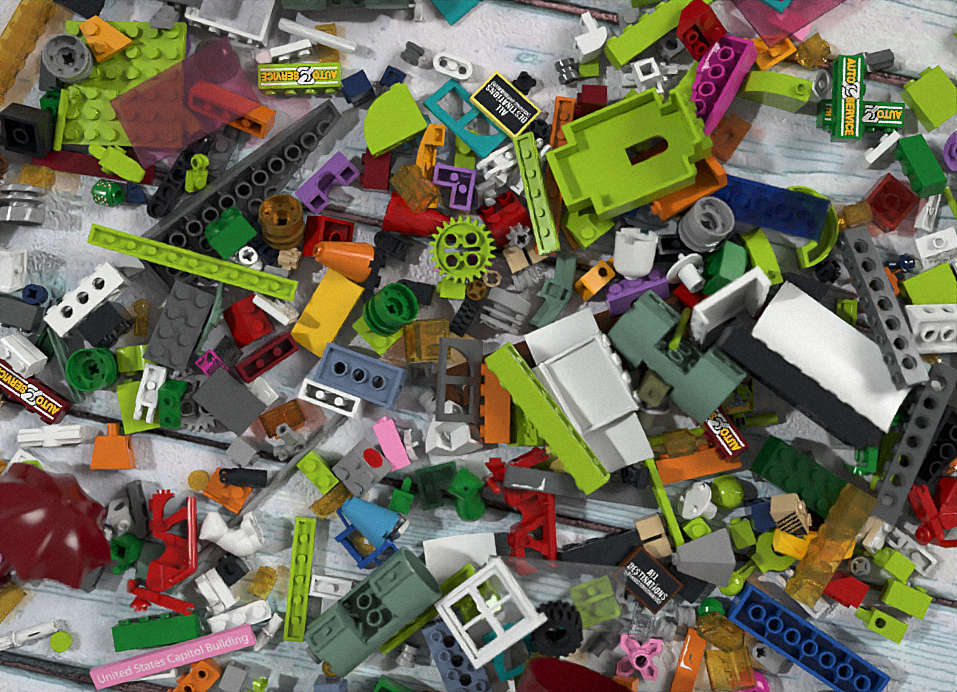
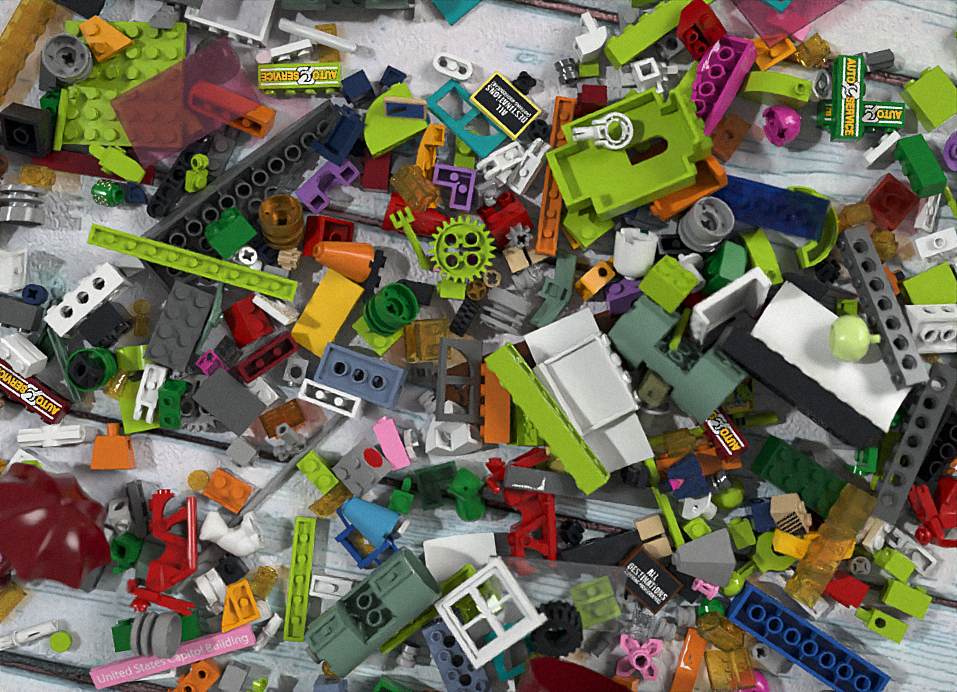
black piece [219,468,267,489] -> none
black piece [374,231,414,263] -> none
dark grey wheel [399,41,425,66] -> none
lime tile [512,131,561,256] -> none
dark blue plate [884,253,916,273] -> none
none -> black brick [66,353,106,389]
none -> clear yellow cone [102,368,130,400]
none -> light grey wheel [130,611,182,659]
none -> light orange wing [221,578,261,633]
none -> light grey brick [283,356,312,388]
none -> dark blue panel [310,104,366,167]
none -> dark blue plate [348,138,367,158]
none -> slope [384,96,427,120]
none -> lime hinge [389,206,432,270]
none -> black gear [558,519,585,545]
none -> white pin [572,113,633,150]
none -> lime brick [638,254,699,314]
none -> dark blue torso [656,452,711,500]
none -> bright pink bush [692,578,719,600]
none -> dark grey wheel [705,468,734,495]
none -> dark pink cylinder [762,104,802,147]
none -> yellowish green piece [830,315,880,362]
none -> clear yellow brick [869,227,899,264]

